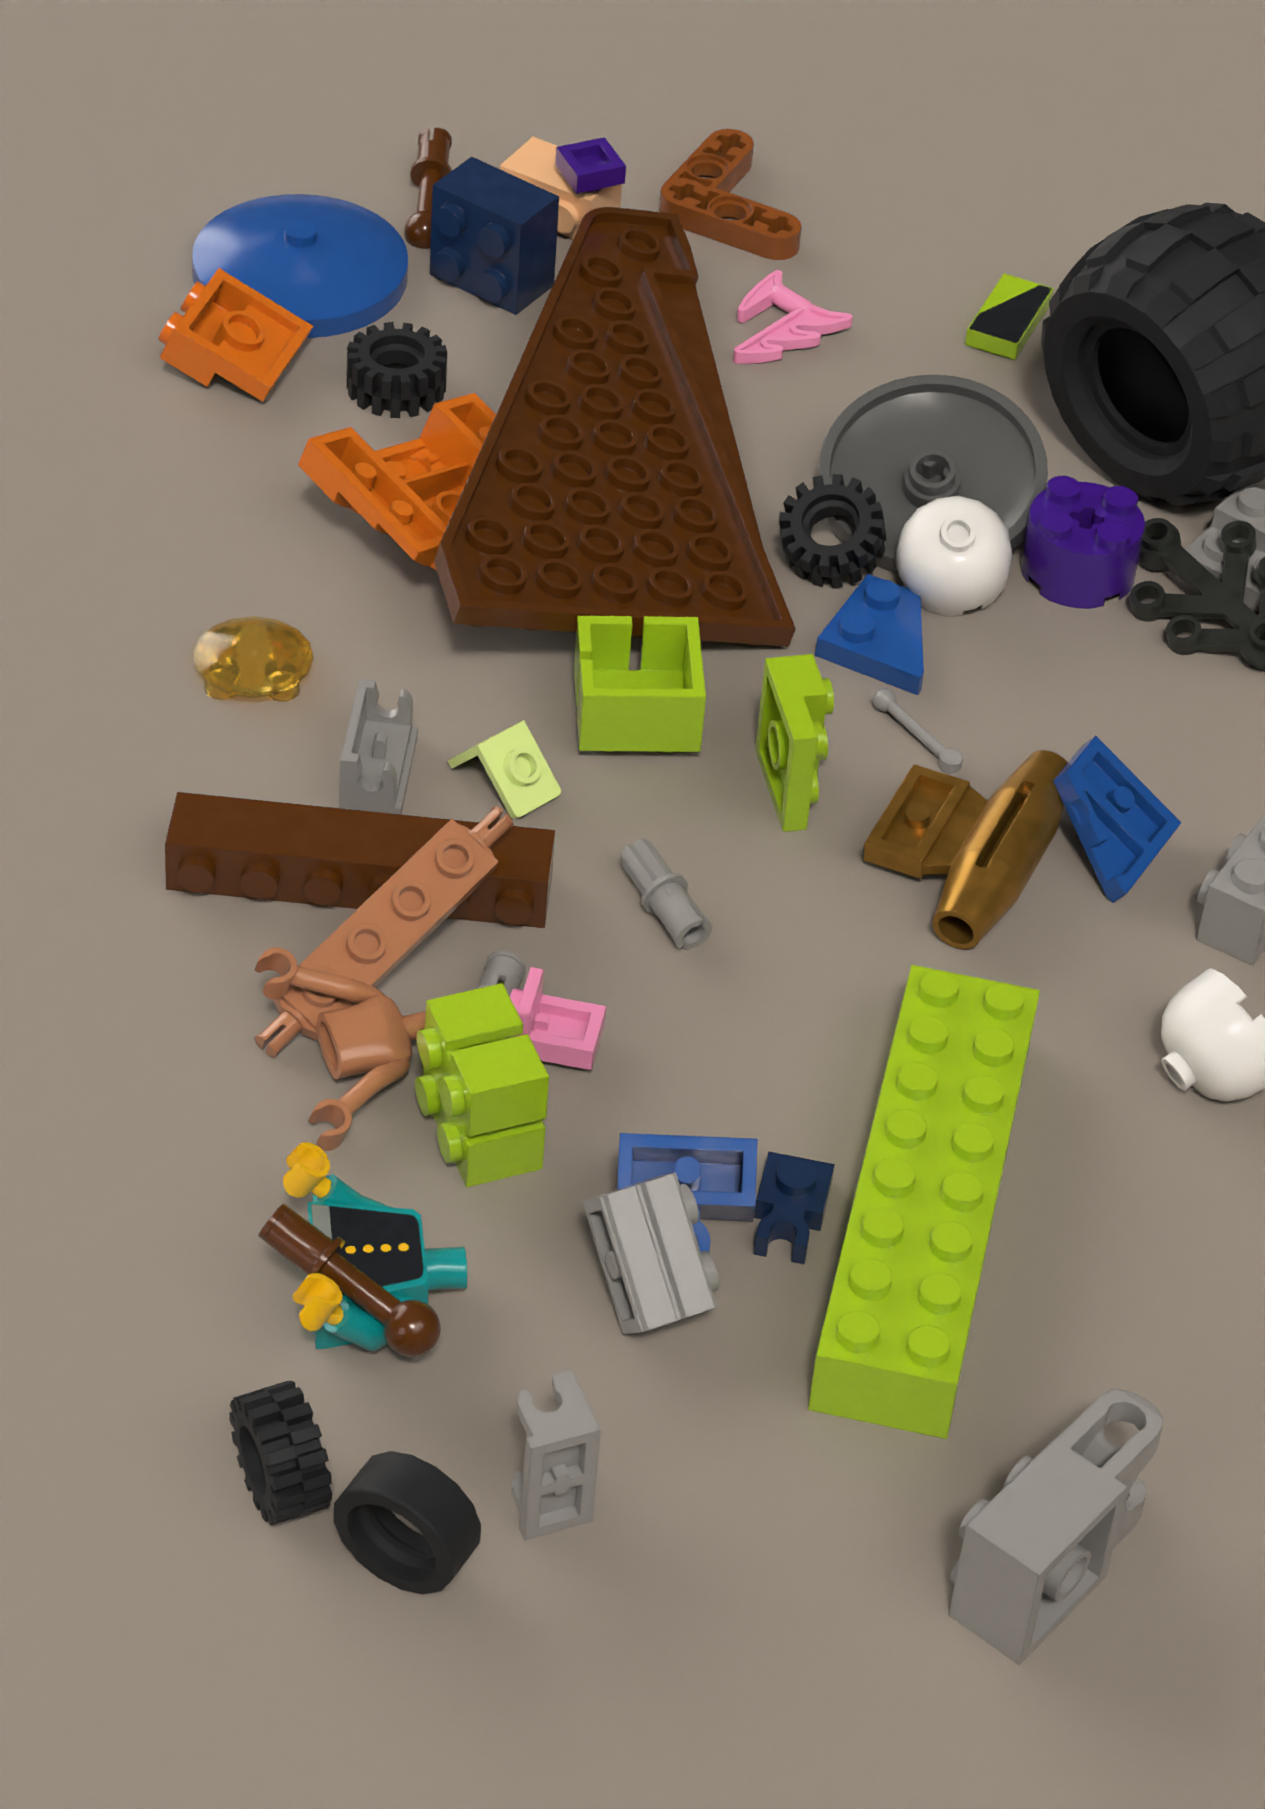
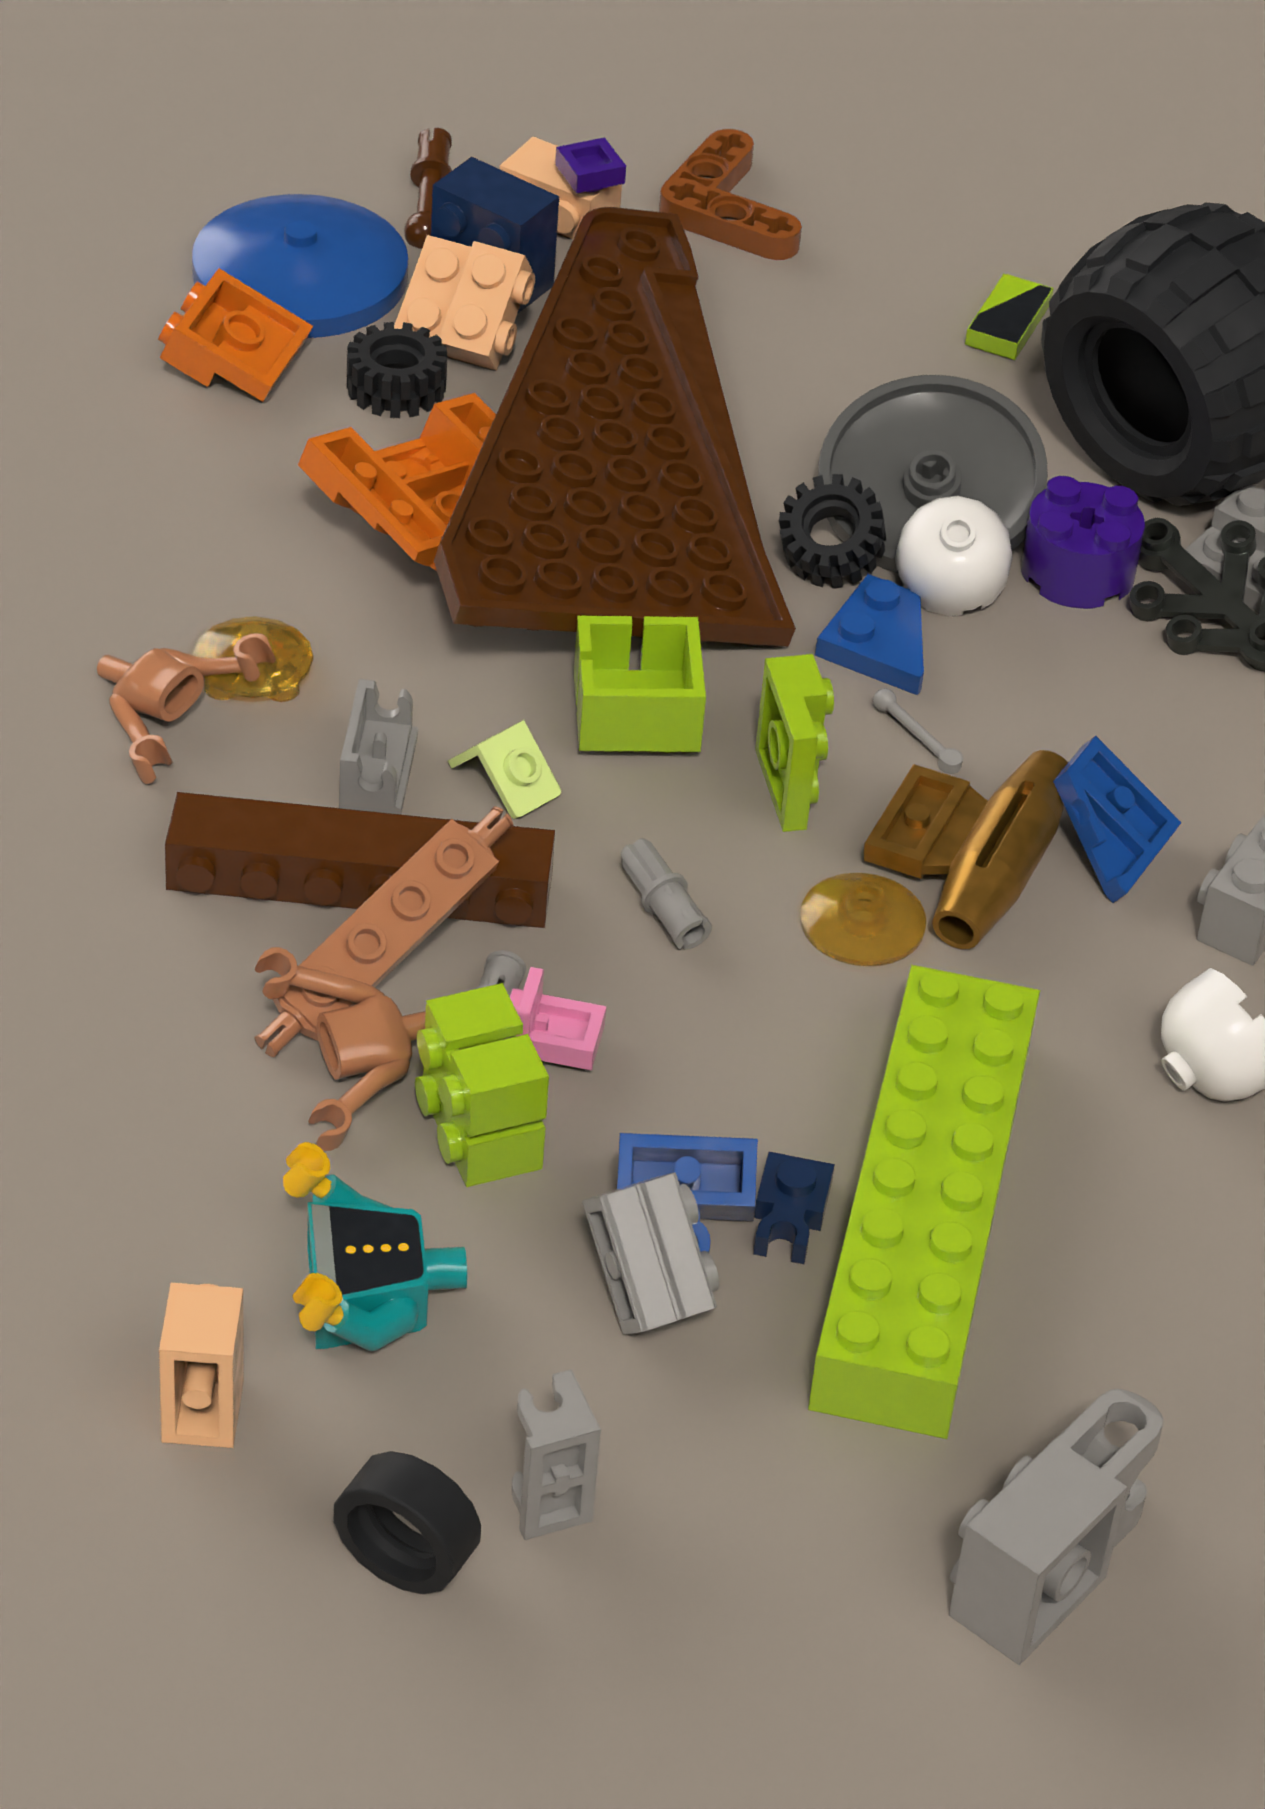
black tyre [229,1380,332,1525] -> none
reddish brown pin [258,1204,441,1357] -> none
bright pink piece [733,270,853,364] -> none
none -> nougat piece [97,633,276,784]
none -> light nougat brick [159,1282,244,1448]
none -> light nougat plate [394,235,535,371]
none -> clear yellow dish [800,873,926,966]

